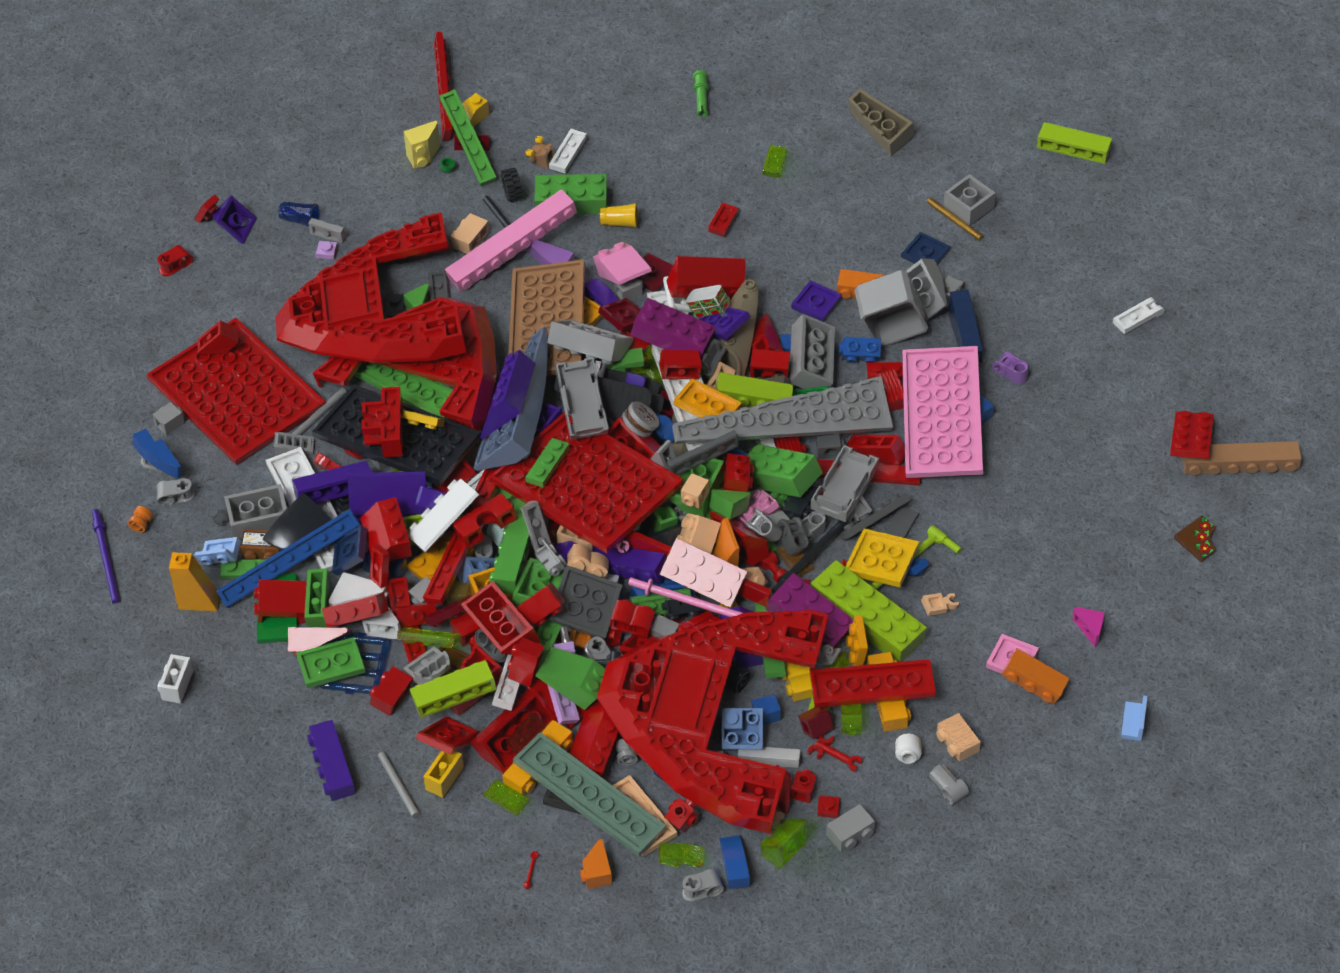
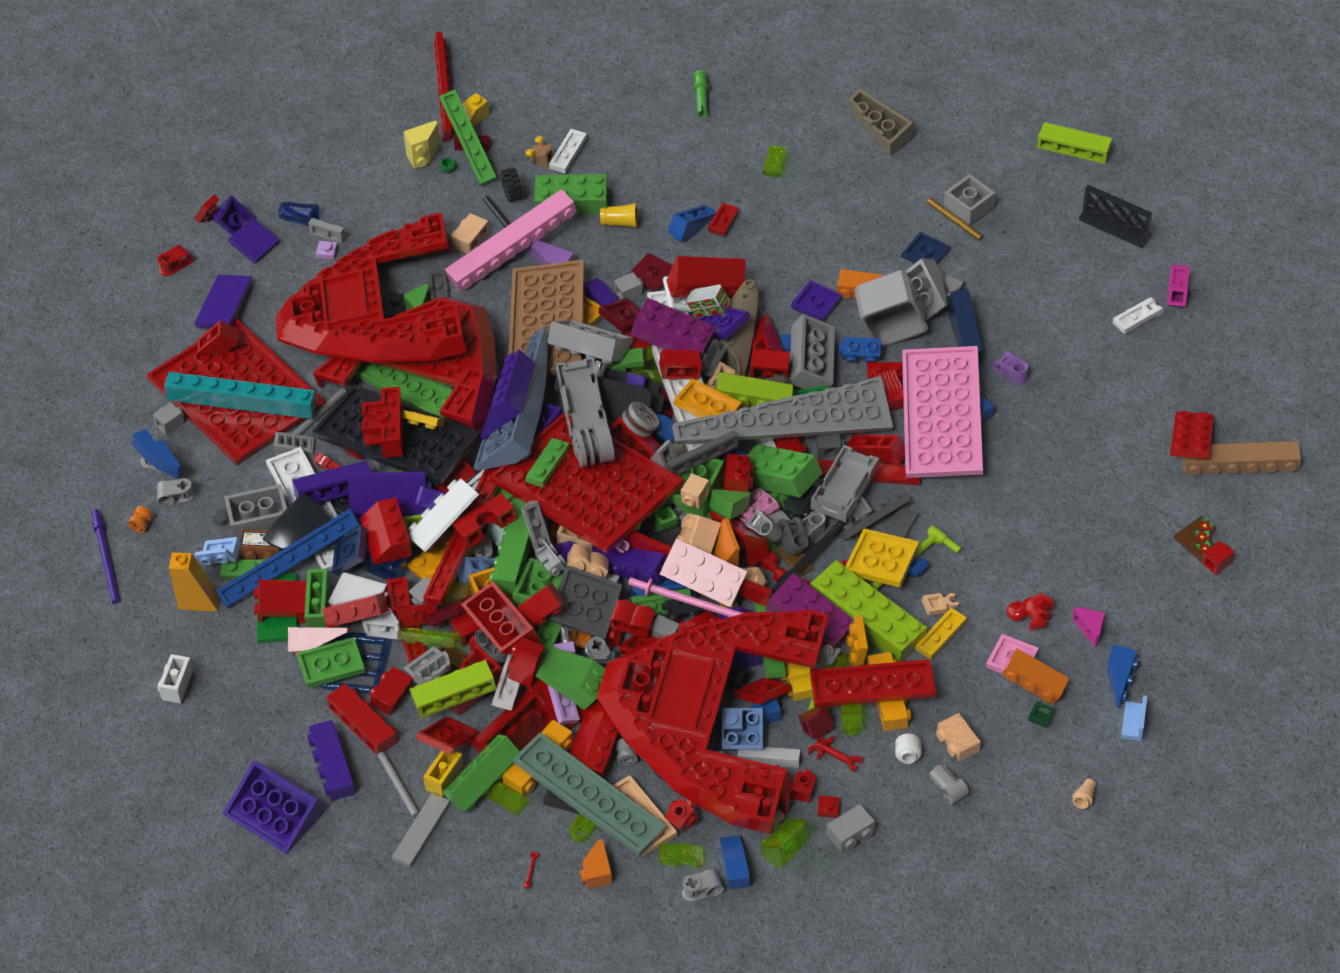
red plate [370,544,390,588] -> none
bright pink slope [593,242,652,285] -> none
none -> teal brick [164,372,317,419]
none -> dark purple tile [194,274,253,328]
none -> dark purple slope [222,760,327,854]
none -> dark purple tile [228,217,279,264]
none -> red brick [326,684,397,755]
none -> light grey tile [392,793,450,868]
none -> bright green brick [442,734,520,812]
none -> clear neon green plate [569,813,597,843]
none -> light grey wheel [572,421,614,467]
none -> blue slope [668,205,716,241]
none -> red tile [734,677,791,705]
none -> yellow plate [915,608,967,660]
none -> red animal [1006,592,1054,631]
none -> dark green plate [1028,701,1055,728]
none -> light nougat cone [1073,779,1096,809]
none -> black fence [1079,185,1152,249]
none -> blue slope [1107,644,1139,708]
none -> dark pink brick [1167,264,1190,307]
none -> red brick [1202,541,1234,575]

